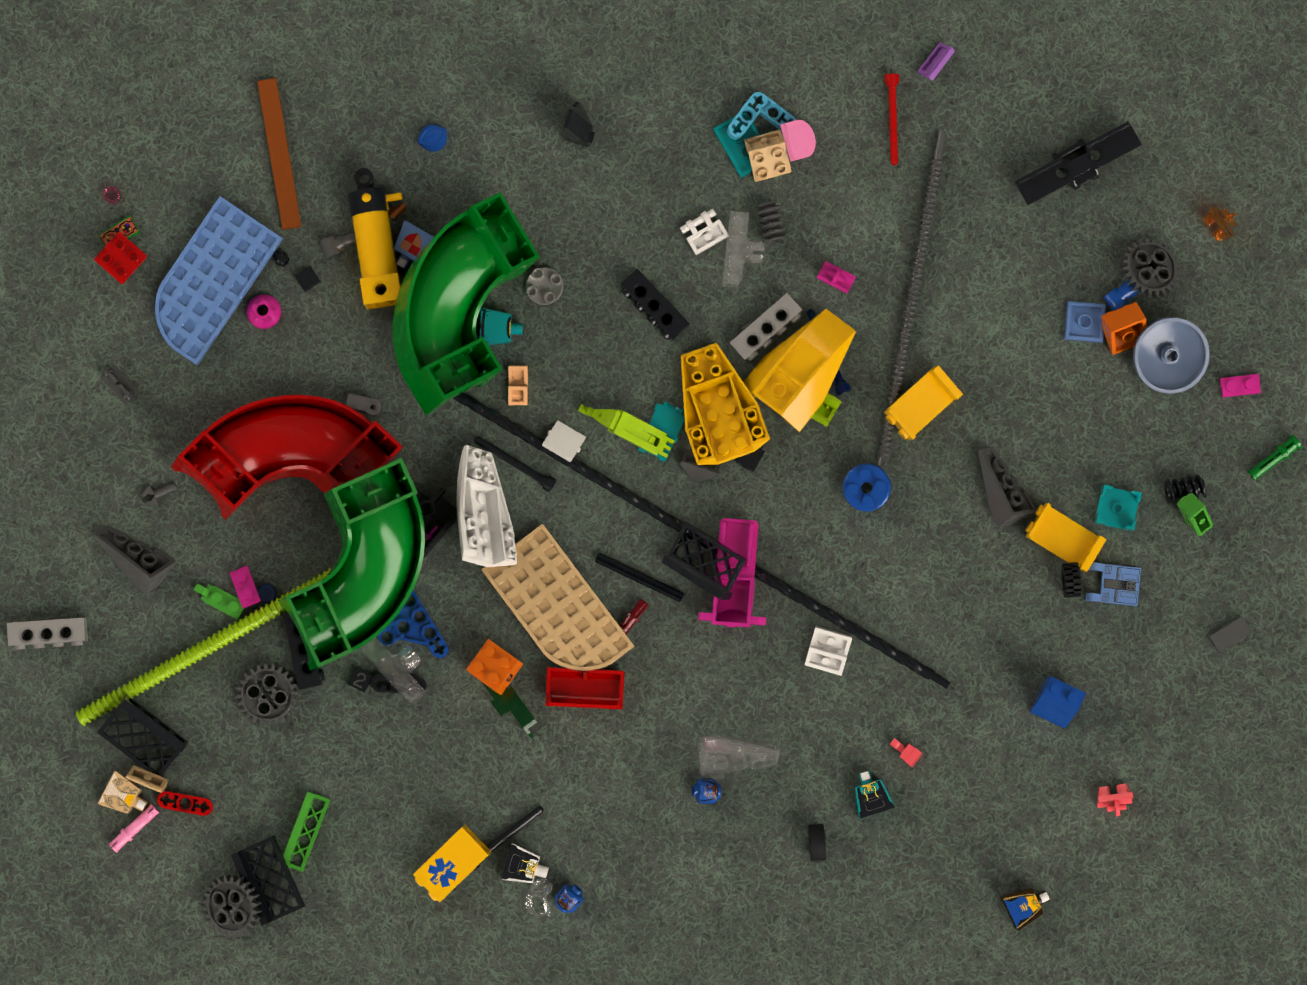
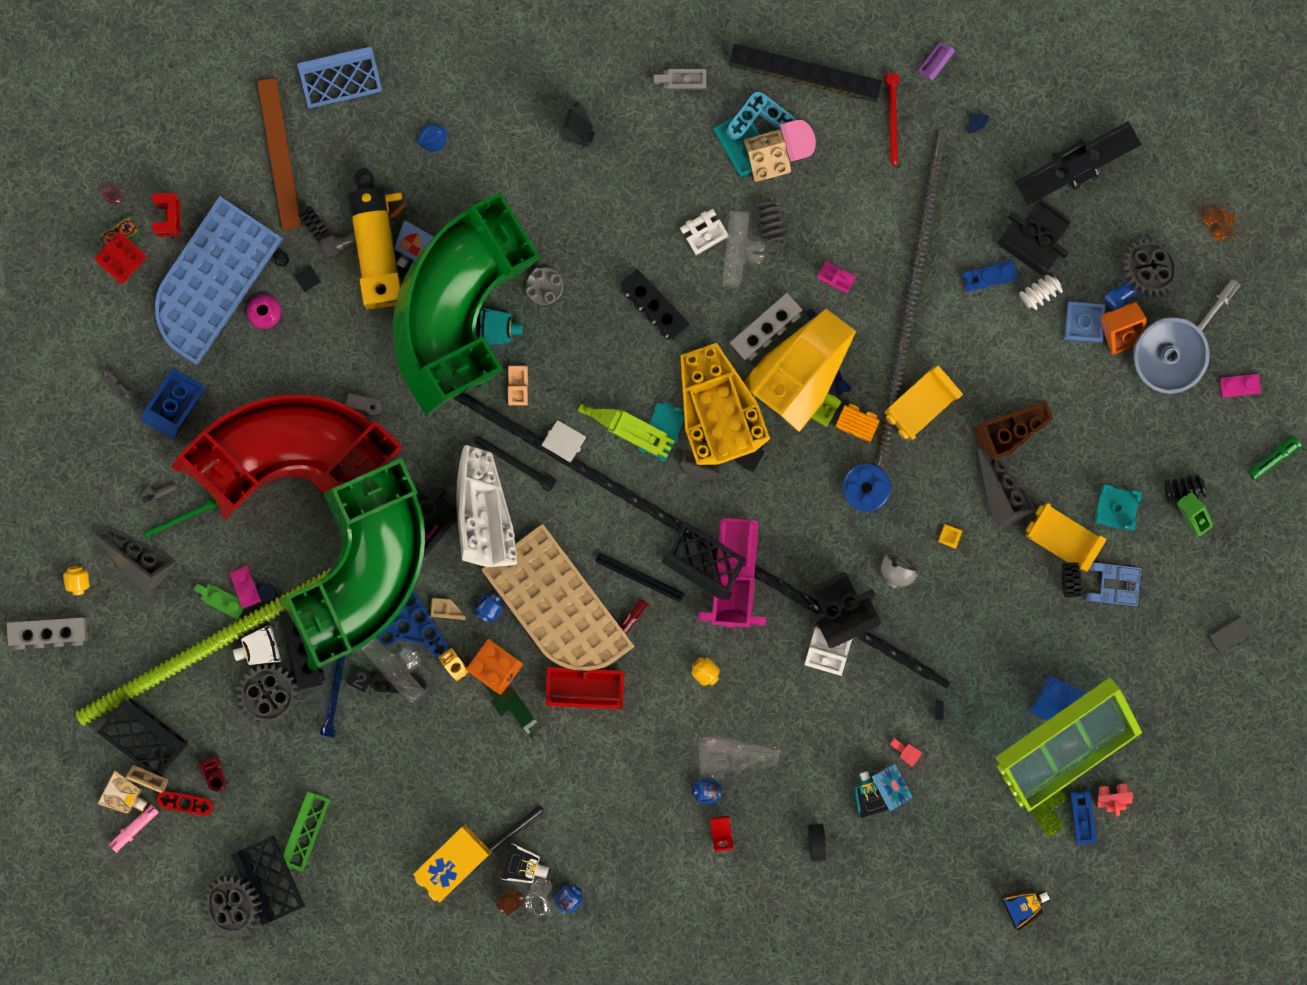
none -> yellow head [63,566,90,595]
none -> blue slope [141,368,205,439]
none -> green piece [144,498,219,537]
none -> red panel [152,193,181,237]
none -> dark red piece [198,754,227,792]
none -> white torso [233,626,281,665]
none -> medium blue fence [297,46,382,109]
none -> black tyre [298,206,330,242]
none -> clear blue piece [319,655,346,738]
none -> tan tile [430,598,466,620]
none -> yellow leg [438,647,468,681]
none -> blue head [474,593,503,623]
none -> reddish brown brick [496,888,525,915]
none -> light grey hinge [653,69,706,89]
none -> yellow head [691,657,720,686]
none -> red bracket [710,816,734,852]
none -> black brick [729,44,882,103]
none -> black piece [808,572,881,648]
none -> light orange brick [835,404,880,443]
none -> tile [872,764,913,811]
none -> light grey cylinder [881,553,920,588]
none -> black tile [934,700,944,720]
none -> yellow tile [938,524,962,549]
none -> blue plate [961,260,1018,292]
none -> dark blue tile [968,113,989,133]
none -> reddish brown wedge [972,401,1053,460]
none -> window [995,677,1142,812]
none -> black piece [998,200,1072,276]
none -> white piece [1019,272,1063,310]
none -> clear neon green tile [1029,790,1068,838]
none -> blue plate [1070,788,1096,845]
none -> light grey piece [1198,279,1241,331]

